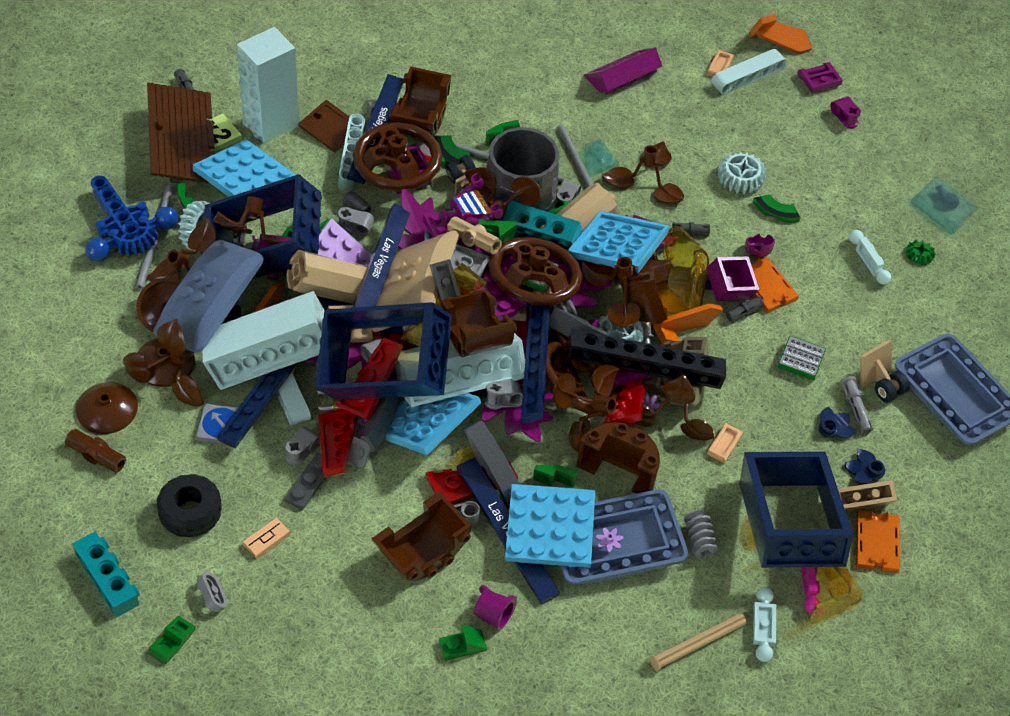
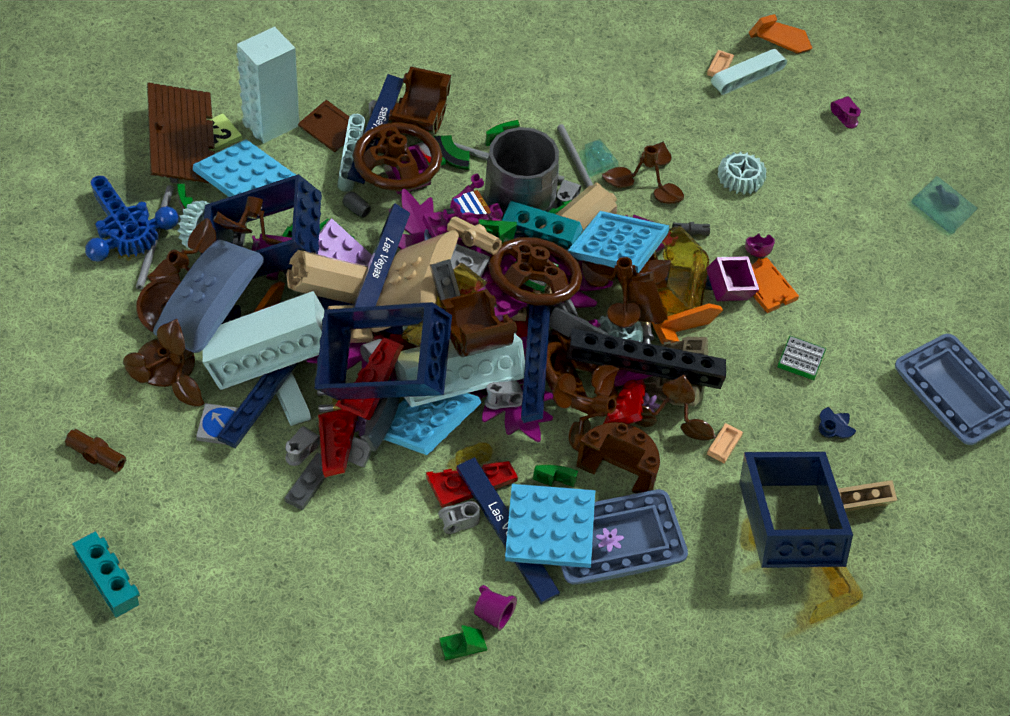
reddish brown dish [76,382,138,434] -> none
green slope [148,616,196,664] -> none
black tyre [157,474,222,537] -> none
dark grey pin [174,69,195,90] -> none
light grey plate [197,572,228,612] -> none
light nougat tile [243,517,290,559] -> none
light grey piece [337,207,374,237] -> none
reddish brown cylinder [371,491,472,581] -> none
plate [445,155,487,196] -> none
reddish brown plant [464,167,541,233] -> none
dark grey slope [464,420,519,505] -> none
magenta slope [584,47,662,94] -> none
tan axle [649,614,746,672] -> none
light grey piece [684,510,718,557] -> none
dark grey pin [726,296,764,322] -> none
green tile [753,195,801,223] -> none
light aqua plate [753,587,776,662] -> none
magenta plate [797,62,843,93] -> none
dark pink plate [801,567,821,614] -> none
light grey pin [839,376,873,434] -> none
dark blue plate [844,449,885,484] -> none
light aqua plate [849,230,891,285] -> none
orange piece [856,509,900,573] -> none
tan plate [860,340,910,403] -> none
green gear [905,239,936,265] -> none

